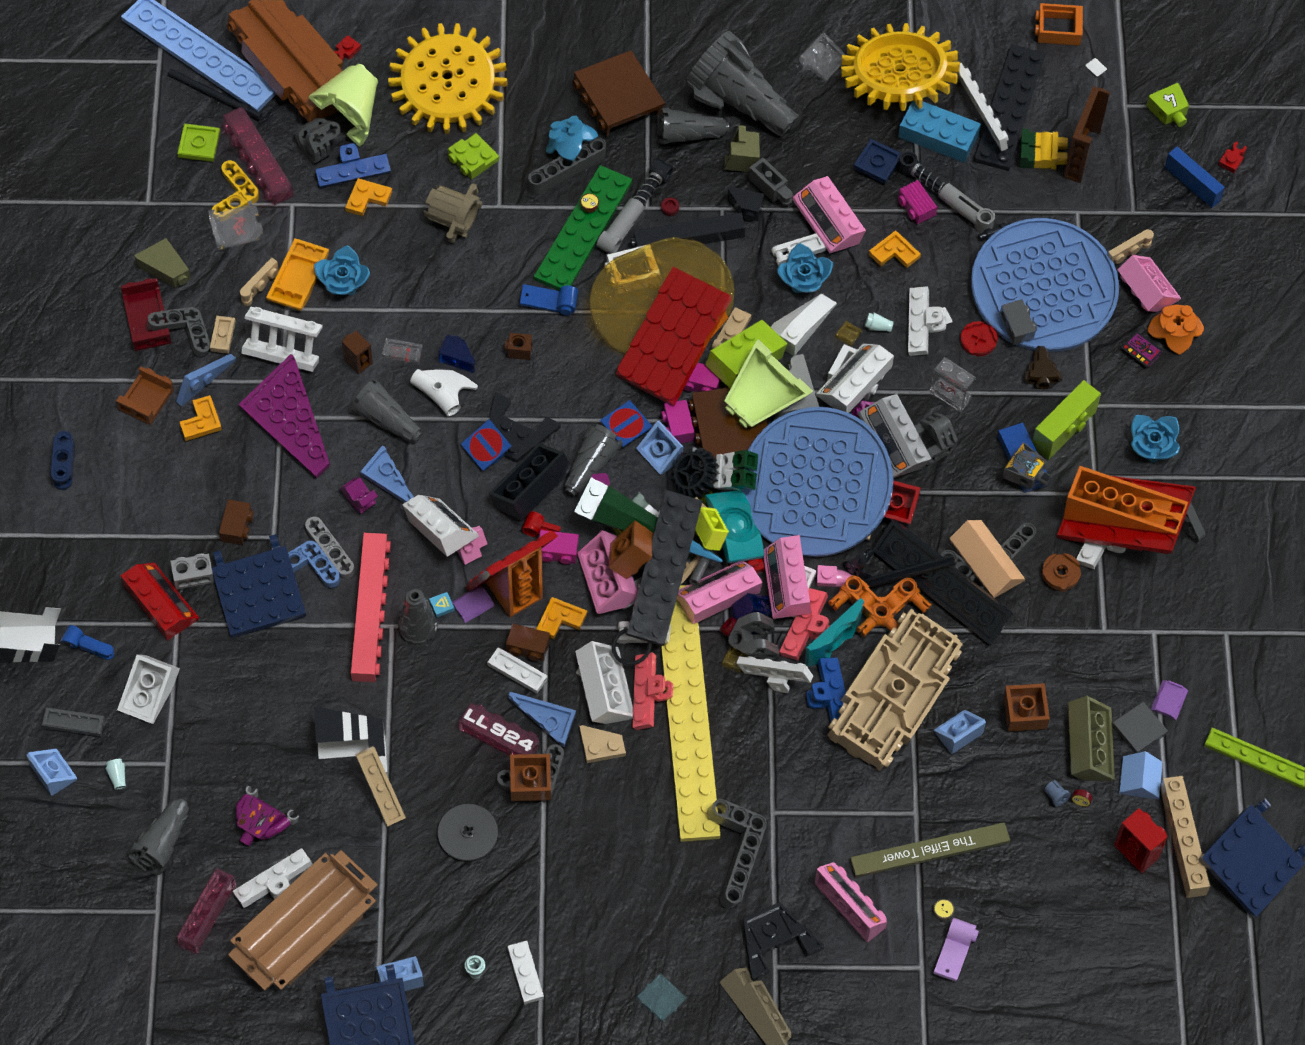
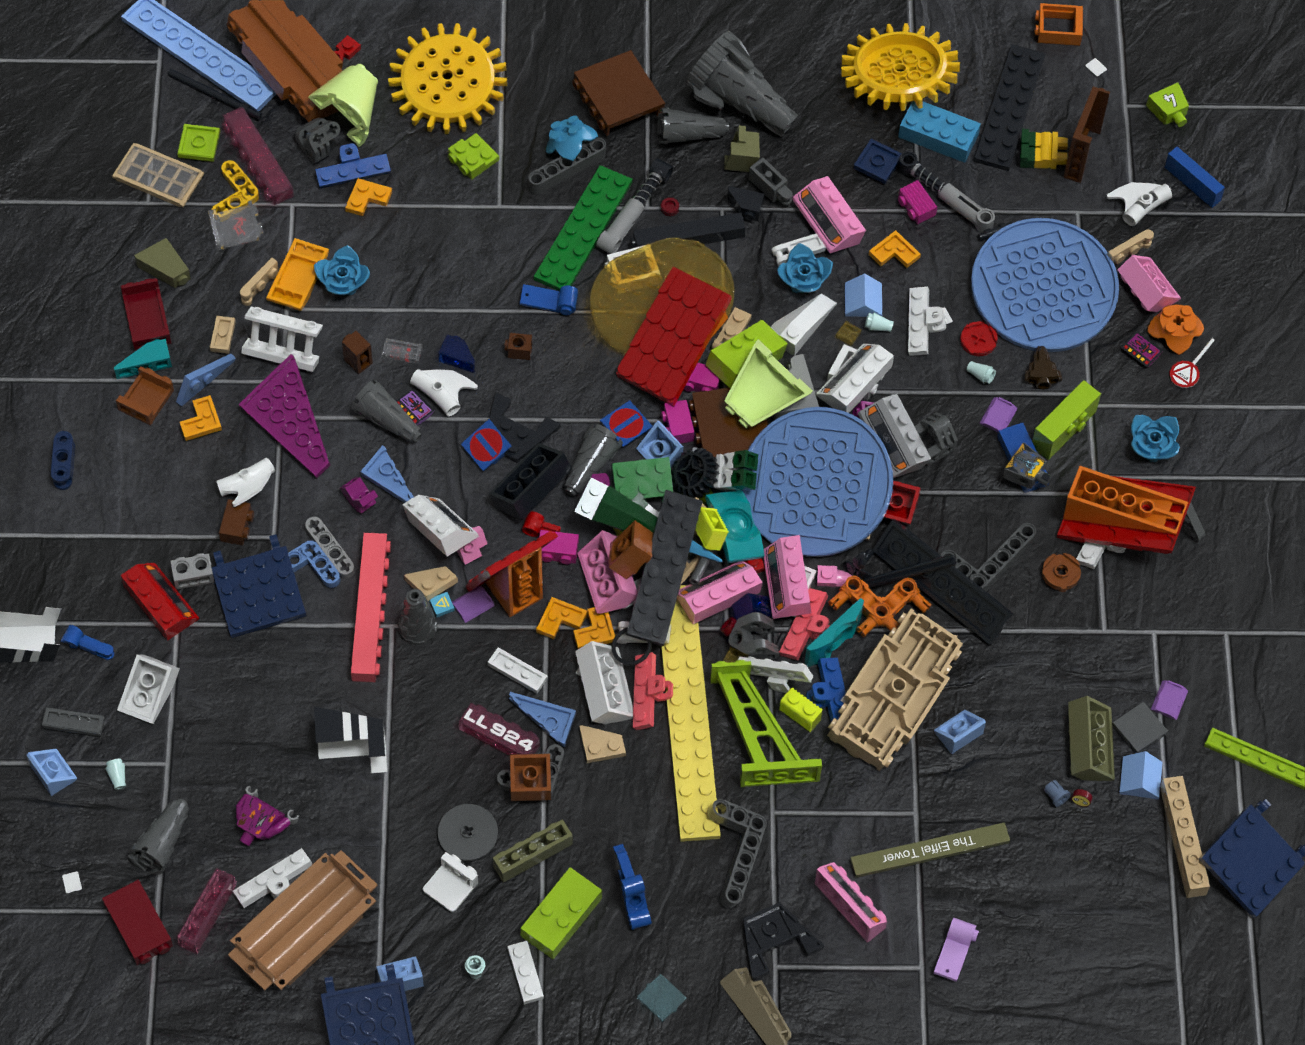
dark grey beam [147,307,210,357] -> none
tan plate [355,746,406,826] -> none
dark tan container [424,183,482,243] -> none
reddish brown brick [506,623,550,661] -> none
tile [580,193,599,212] -> none
clear slope [799,32,845,82] -> none
clear panel [930,357,976,412] -> none
light yellow tile [933,899,954,921] -> none
light nougat slope [949,520,1025,598] -> none
white plate [956,63,1009,151] -> none
dark grey brick [999,299,1037,345] -> none
dark orange brick [1003,683,1050,731] -> none
red brick [1114,808,1168,873] -> none
red plate [1218,141,1247,173] -> none
none -> white sticker [62,871,82,893]
none -> dark red panel [102,879,173,965]
none -> clear piece [112,143,204,207]
none -> teal slope [114,339,172,379]
none -> white pin [217,458,275,507]
none -> piece [396,388,435,425]
none -> tan wing [404,566,458,601]
none -> white bracket [423,852,478,912]
none -> olive brick [493,819,573,883]
none -> lime brick [521,868,602,959]
none -> light orange plate [573,607,615,649]
none -> green brick [611,457,673,500]
none -> blue piece [613,844,652,930]
none -> lime piece [710,660,822,787]
none -> neon yellow brick [779,688,822,732]
none -> light blue slope [845,274,882,317]
none -> light aqua cone [967,361,996,384]
none -> medium lavender piece [979,397,1017,432]
none -> white pin [1106,182,1172,226]
none -> piece [1170,338,1214,388]

